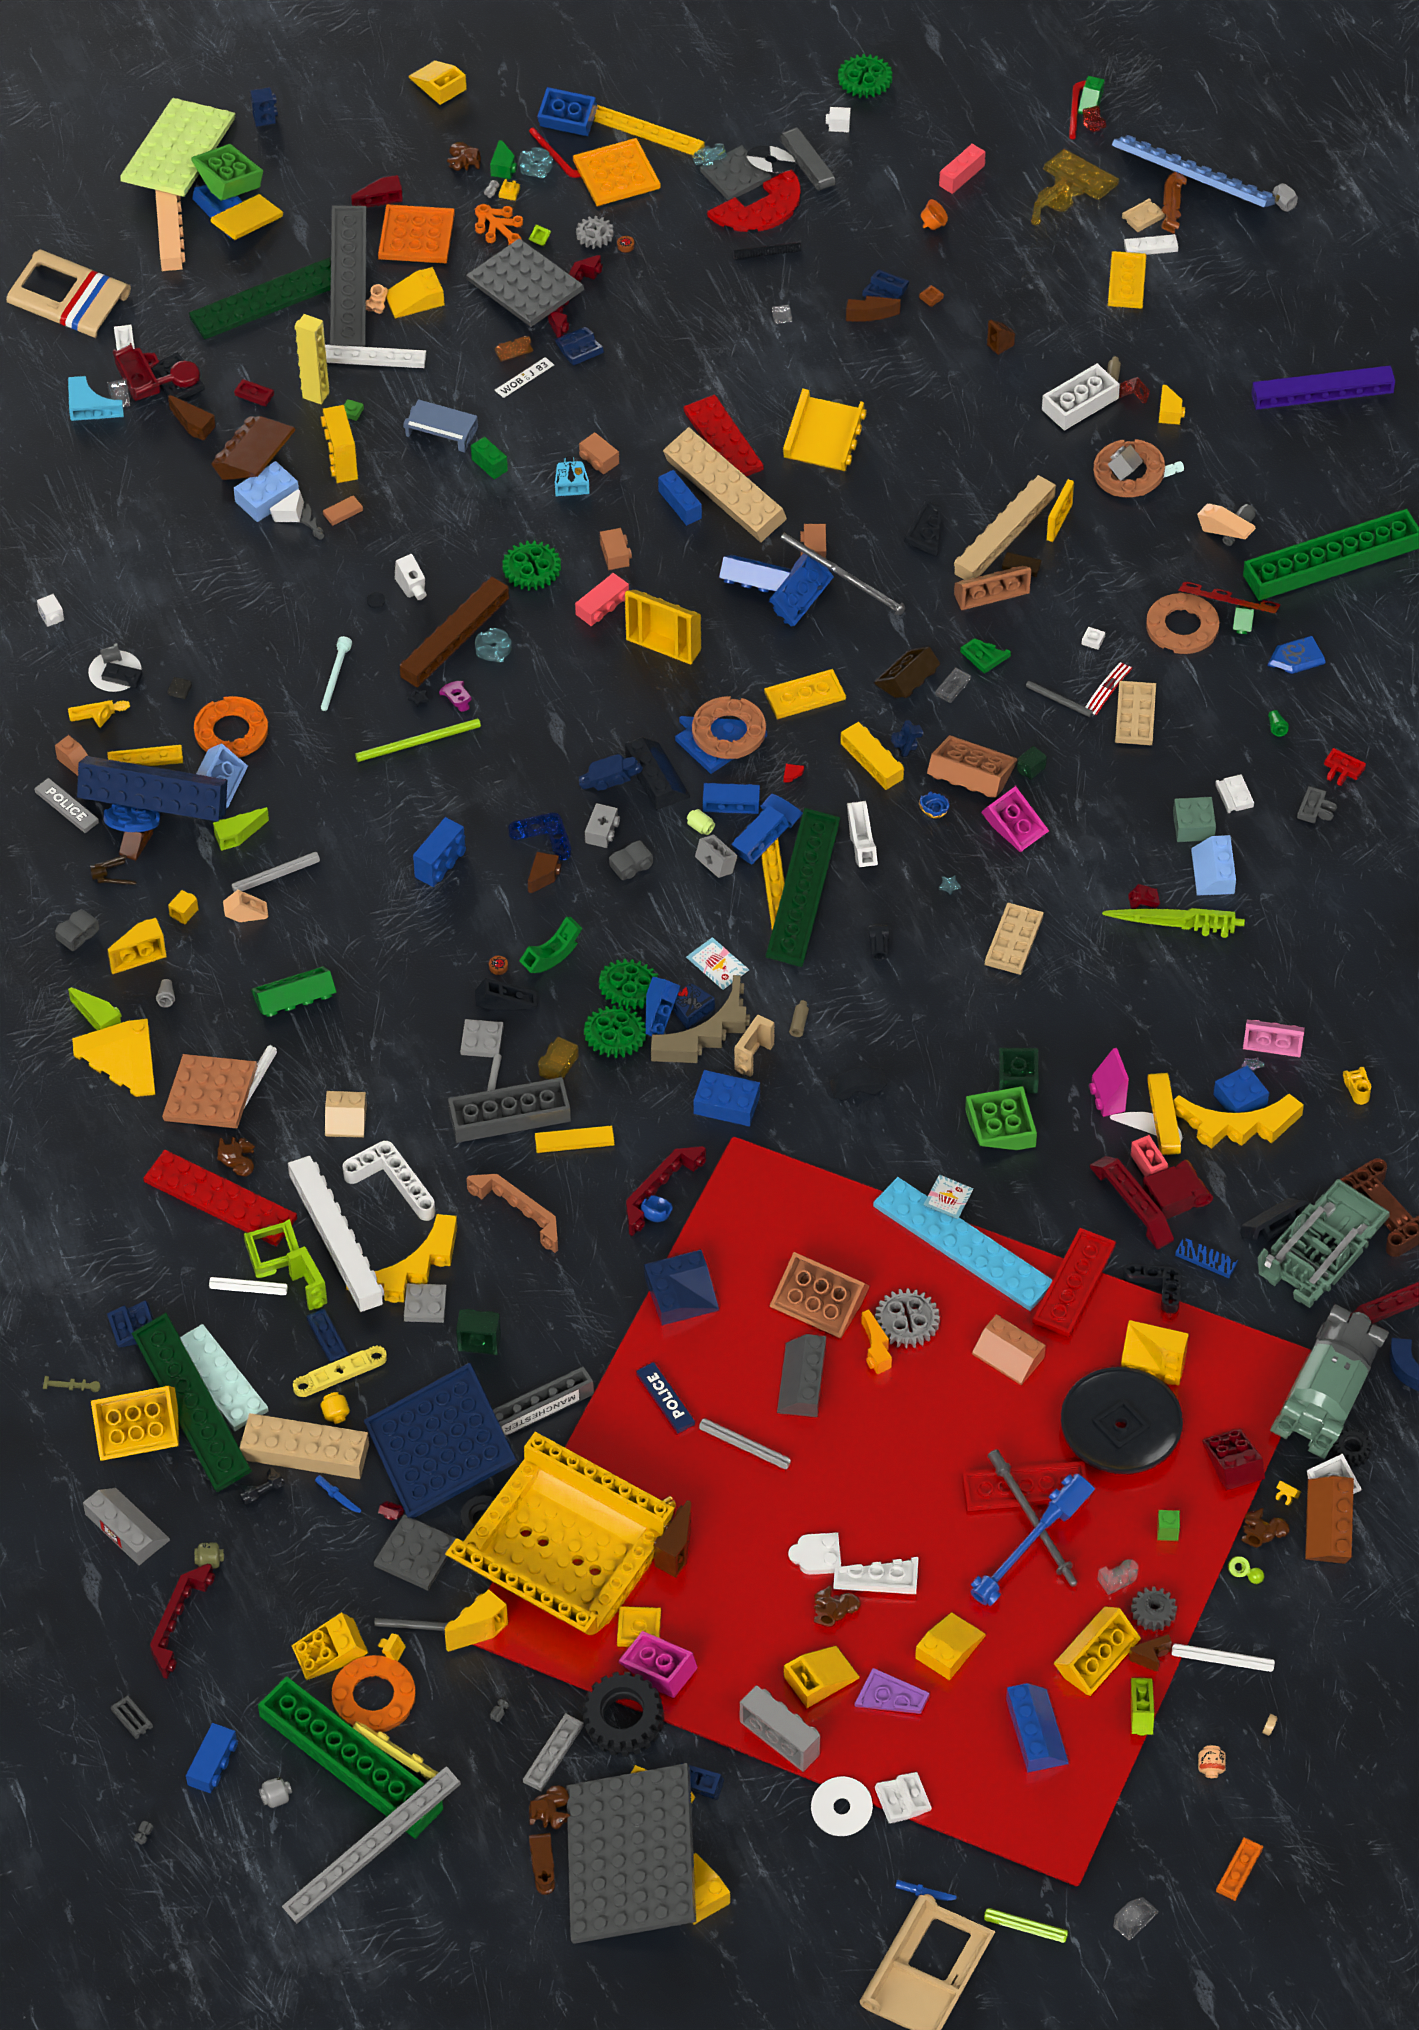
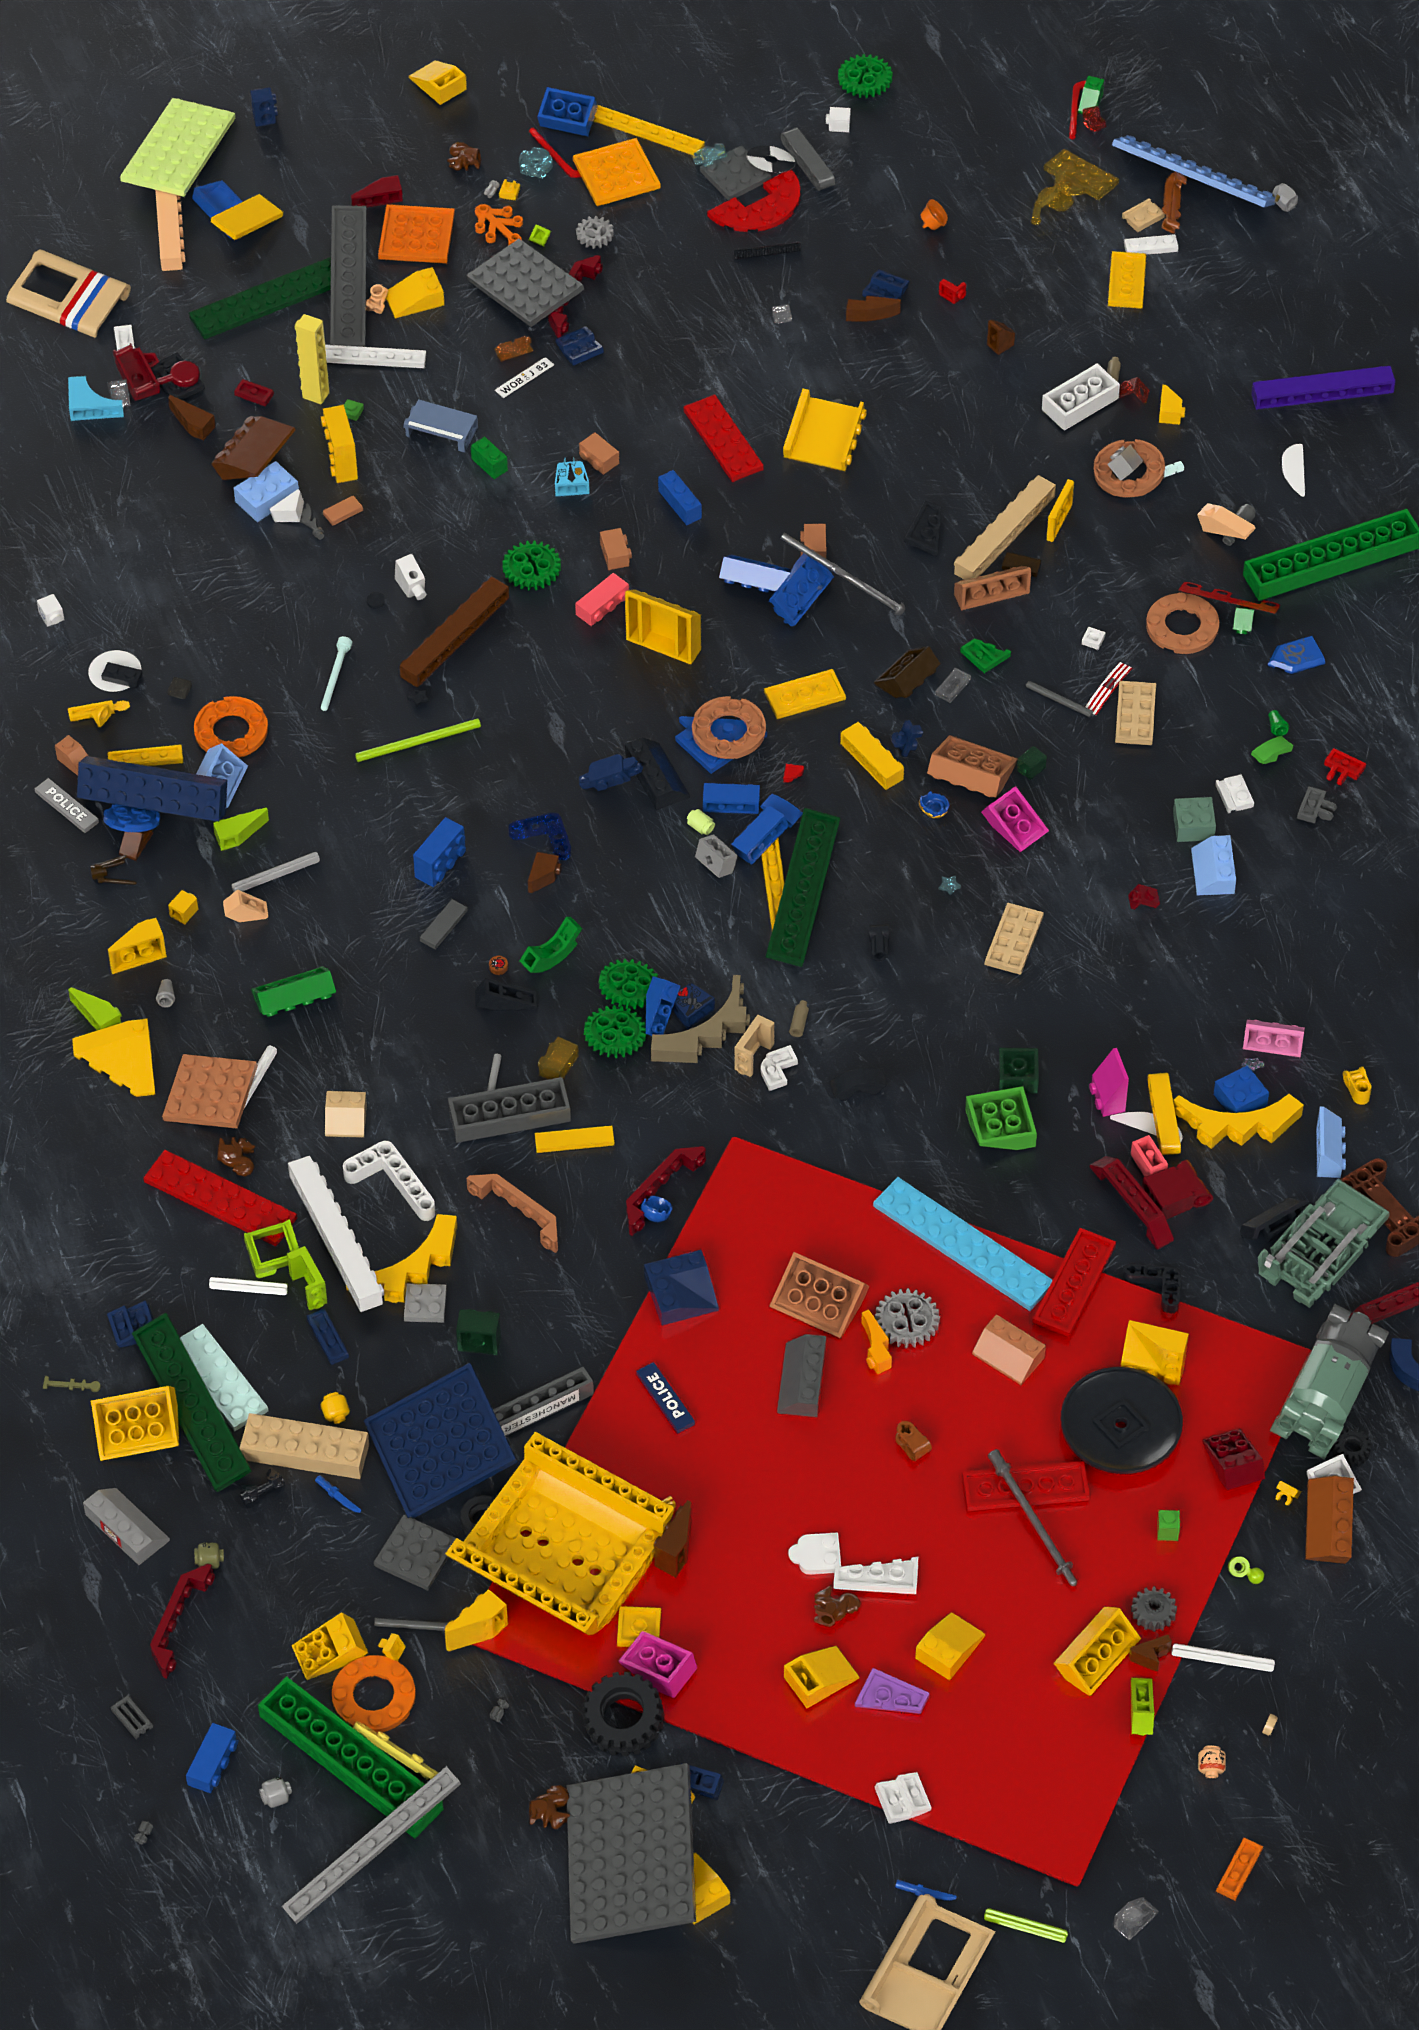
dark grey brick [55,909,99,951] -> none
dark grey bush [100,643,122,664] -> none
bright green slope [191,144,263,201] -> none
light yellow piece [293,1345,387,1397] -> none
dark red plate [378,1501,405,1520] -> none
magenta piece [439,681,472,711] -> none
light grey plate [460,1019,504,1057] -> none
clear light blue plate [475,628,512,662] -> none
green slope [490,140,517,179] -> none
light grey tile [523,1713,584,1792] -> none
reddish brown piece [529,1833,555,1895] -> none
light grey brick [585,803,620,848] -> none
dark grey brick [609,840,653,880] -> none
dark orange tile [617,236,634,253] -> none
tan brick [663,427,787,542] -> none
sticker [686,937,749,990] -> none
blue brick [694,1070,760,1127] -> none
light grey axle [699,1418,791,1469] -> none
light grey brick [740,1685,820,1772] -> none
white sticker [811,1777,873,1836] -> none
white arch [847,801,878,867] -> none
dark orange tile [919,285,944,307] -> none
sticker [923,1175,973,1219] -> none
coral brick [939,144,985,194] -> none
blue bar [970,1474,1095,1606] -> none
blue slope [1006,1683,1069,1772] -> none
clear leg [1097,1559,1138,1595] -> none
lime piece [1102,908,1245,938] -> none
blue tile [1175,1237,1238,1278] -> none
reddish brown animal [1242,1508,1290,1548] -> none
none -> dark grey tile [420,899,468,950]
none -> white plate [761,1045,798,1091]
none -> dark orange piece [895,1421,932,1461]
none -> red bracket [939,279,966,304]
none -> bright green slope [1251,736,1293,764]
none -> white sticker [1278,444,1305,496]
none -> light blue slope [1316,1106,1346,1178]

